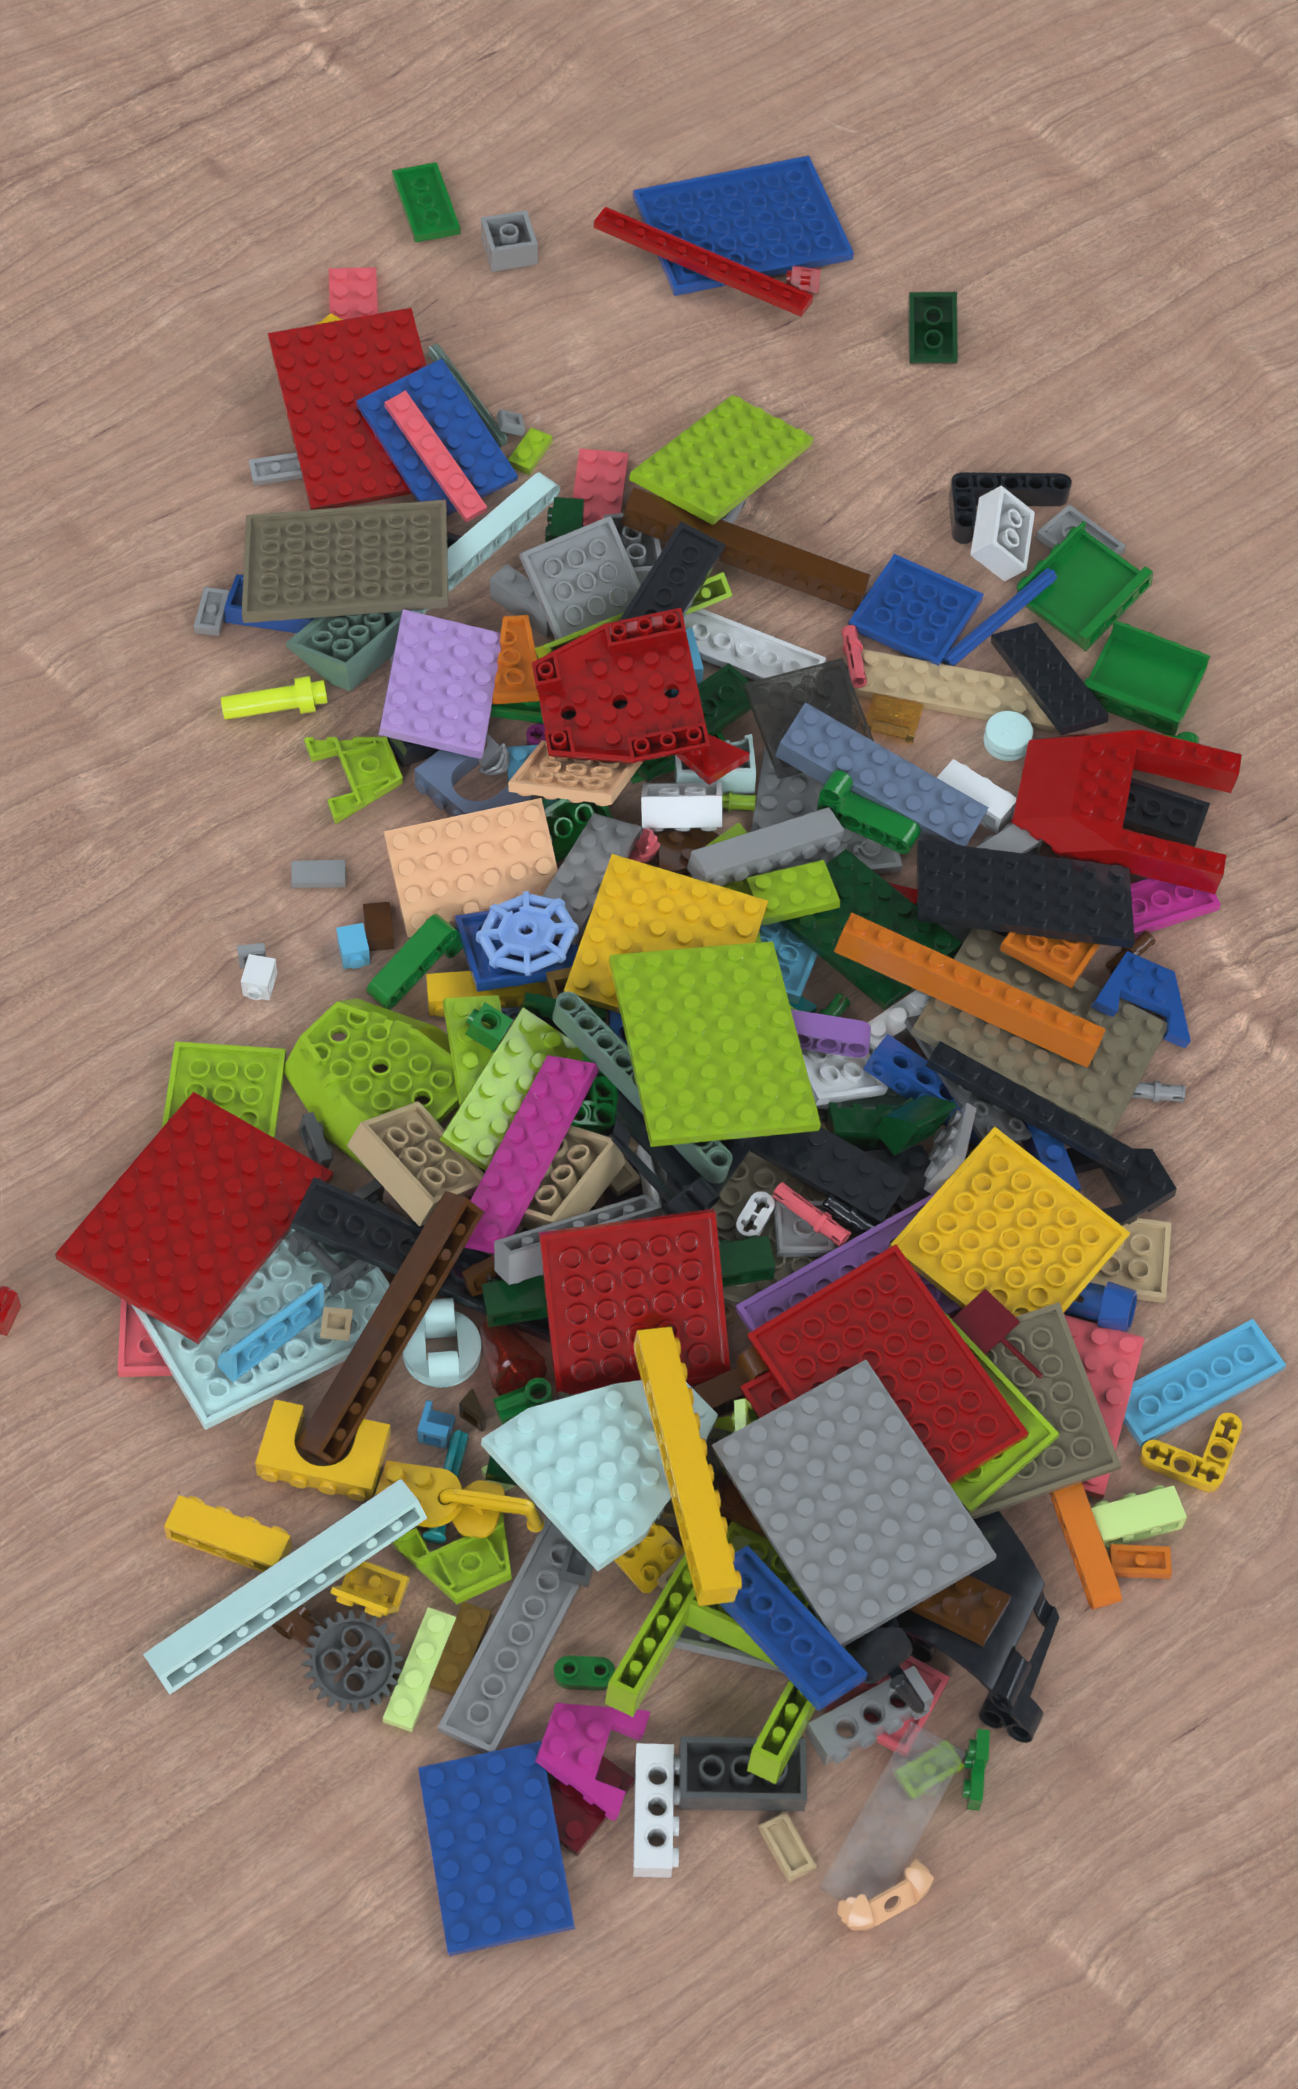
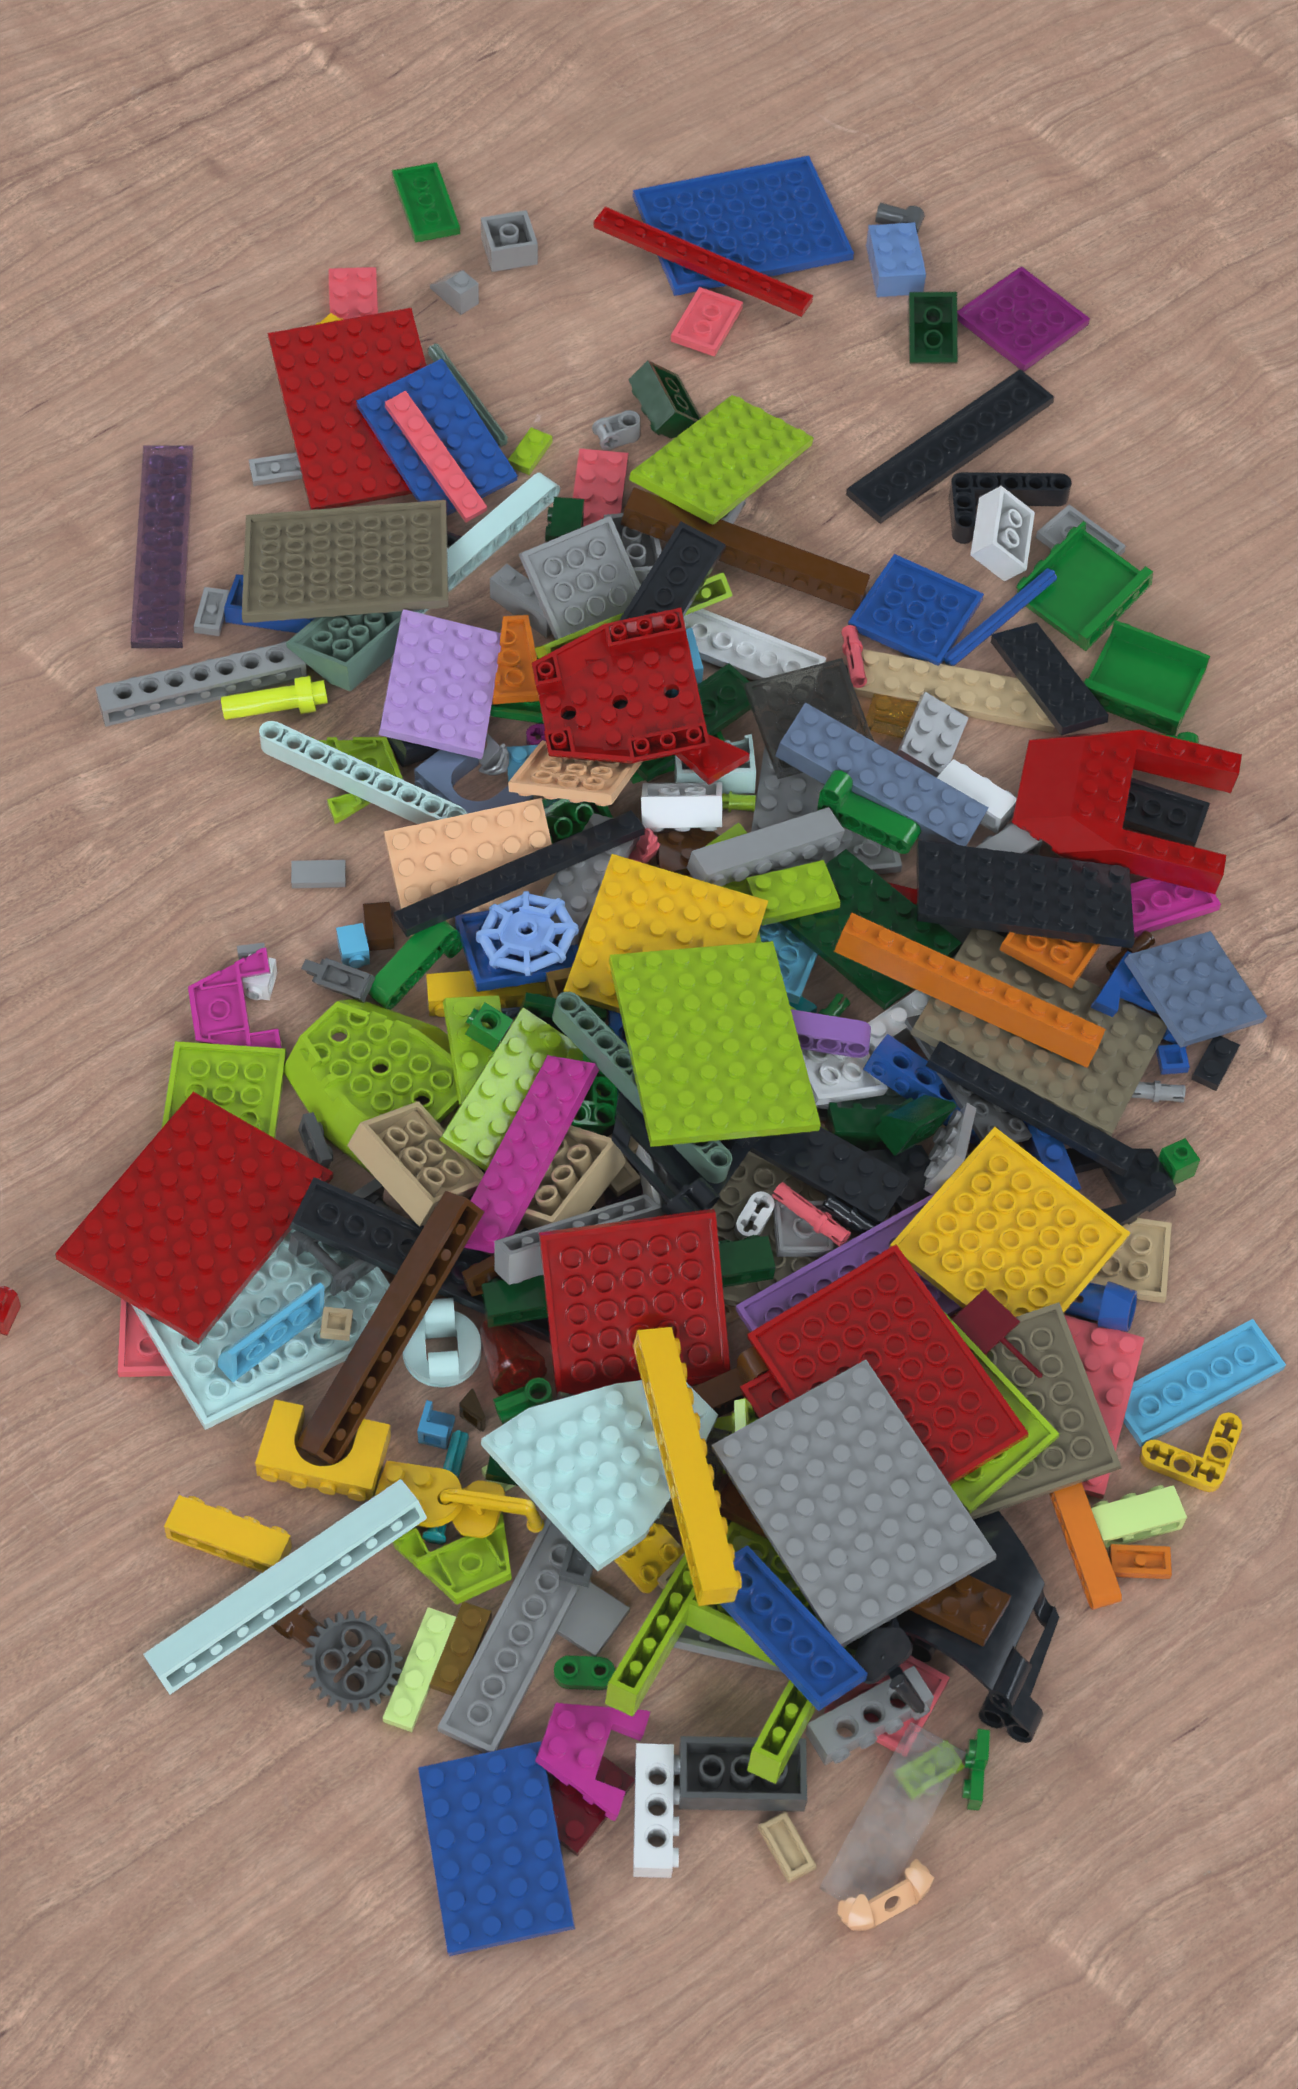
yellow bracket [330,1561,411,1617] -> none
light grey tile [496,409,525,436] -> none
brick [786,266,821,294] -> none
light aqua head [983,711,1033,761] -> none
none -> light grey brick [95,641,307,727]
none -> clear purple plate [130,445,194,648]
none -> dark pink wing [188,948,282,1048]
none -> light aqua beam [259,721,467,824]
none -> dark grey hinge [301,958,375,1002]
none -> black plate [393,810,645,937]
none -> light grey slope [430,270,479,315]
none -> light grey tile [557,1582,630,1657]
none -> light grey piece [592,410,640,451]
none -> dark green slope [628,360,701,439]
none -> coral plate [671,287,743,357]
none -> black plate [846,369,1054,524]
none -> medium blue brick [866,222,926,297]
none -> dark grey piece [875,202,925,234]
none -> light grey plate [896,692,969,778]
none -> magenta plate [957,266,1090,372]
none -> sand blue plate [1124,931,1267,1048]
none -> blue plate [1156,1044,1190,1075]
none -> green brick [1158,1138,1200,1185]
none -> black plate [1191,1036,1240,1091]

